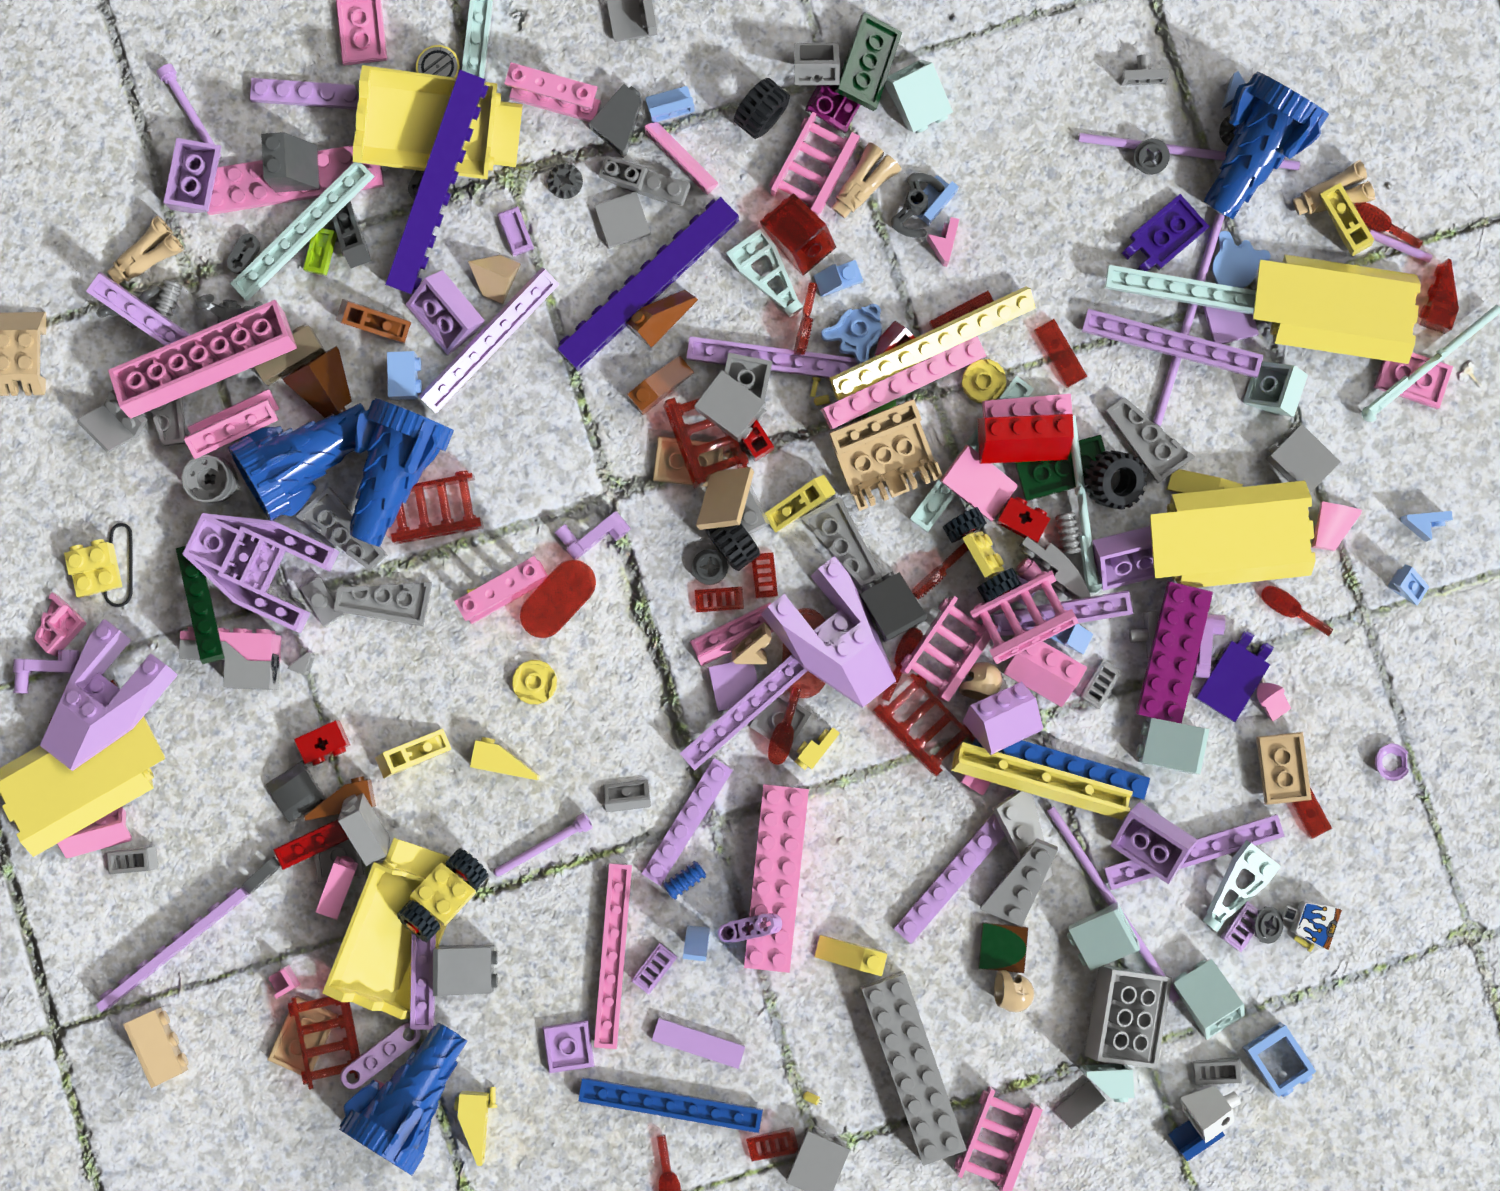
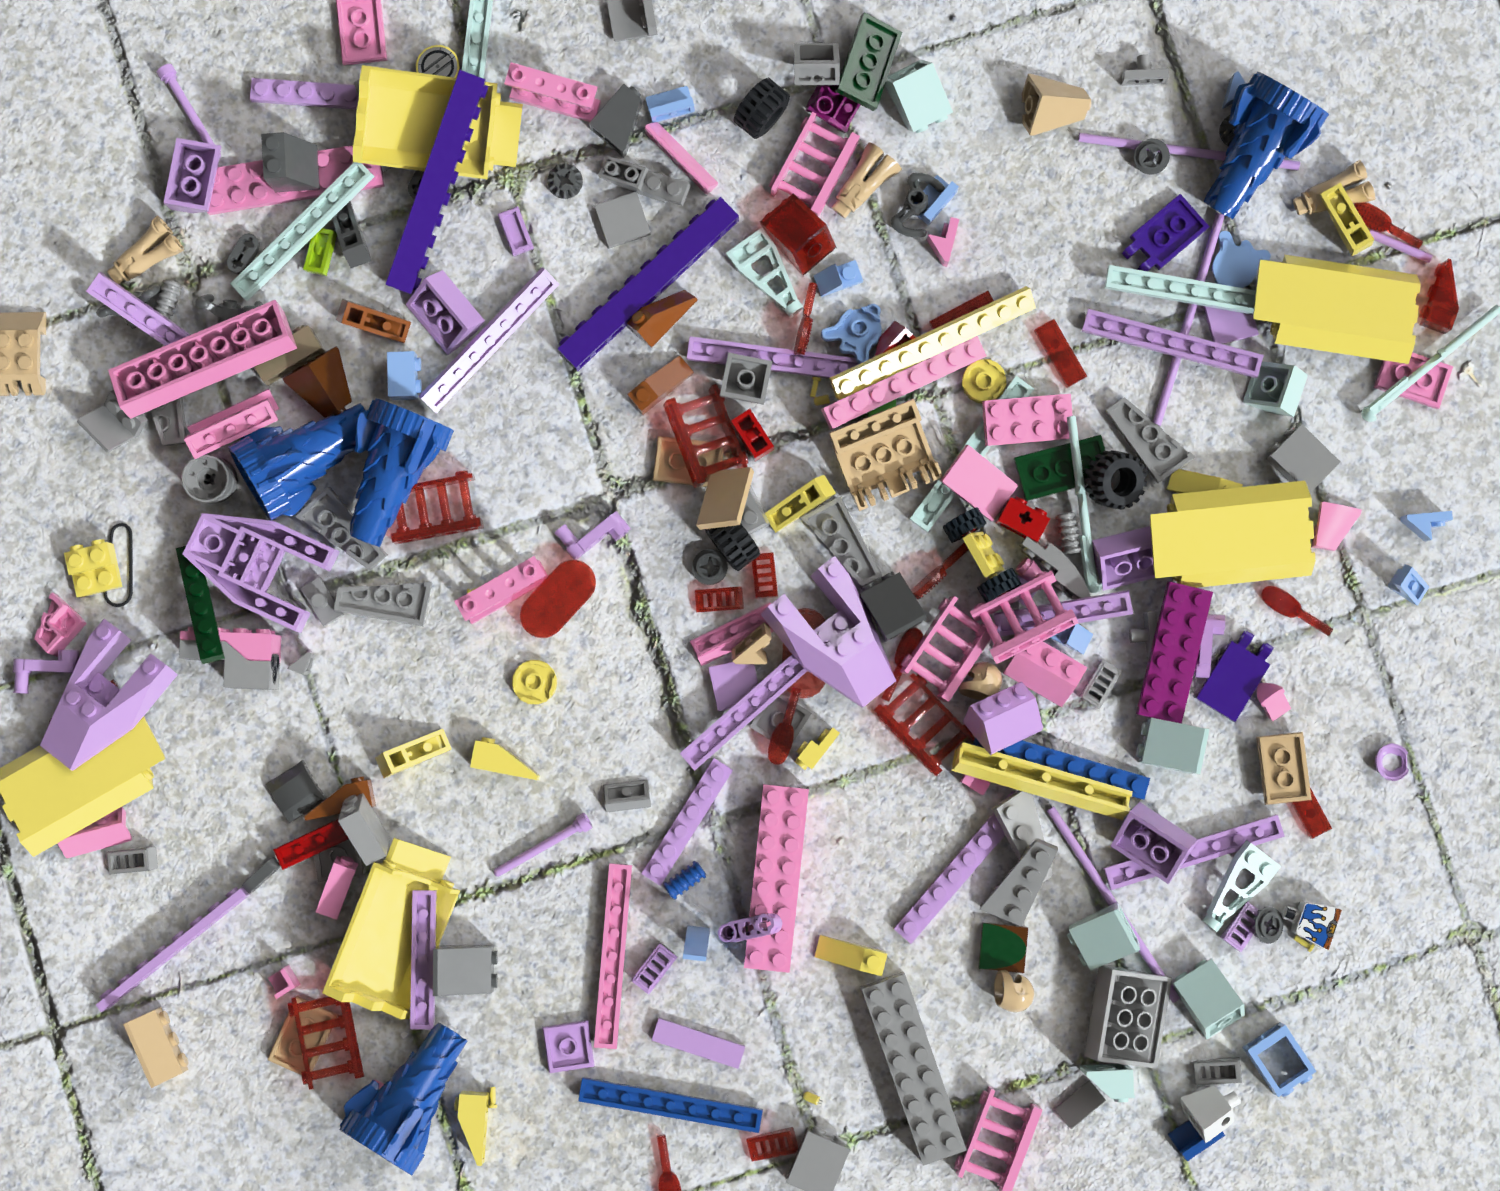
red brick [294,720,350,766] -> none
lavender plate [340,1022,421,1089] -> none
plate [397,848,488,942] -> none
tan slope [468,255,521,304] -> none
light grey brick [694,370,767,442] -> none
red slope [978,414,1074,464] -> none
none -> tan slope [1022,74,1091,136]

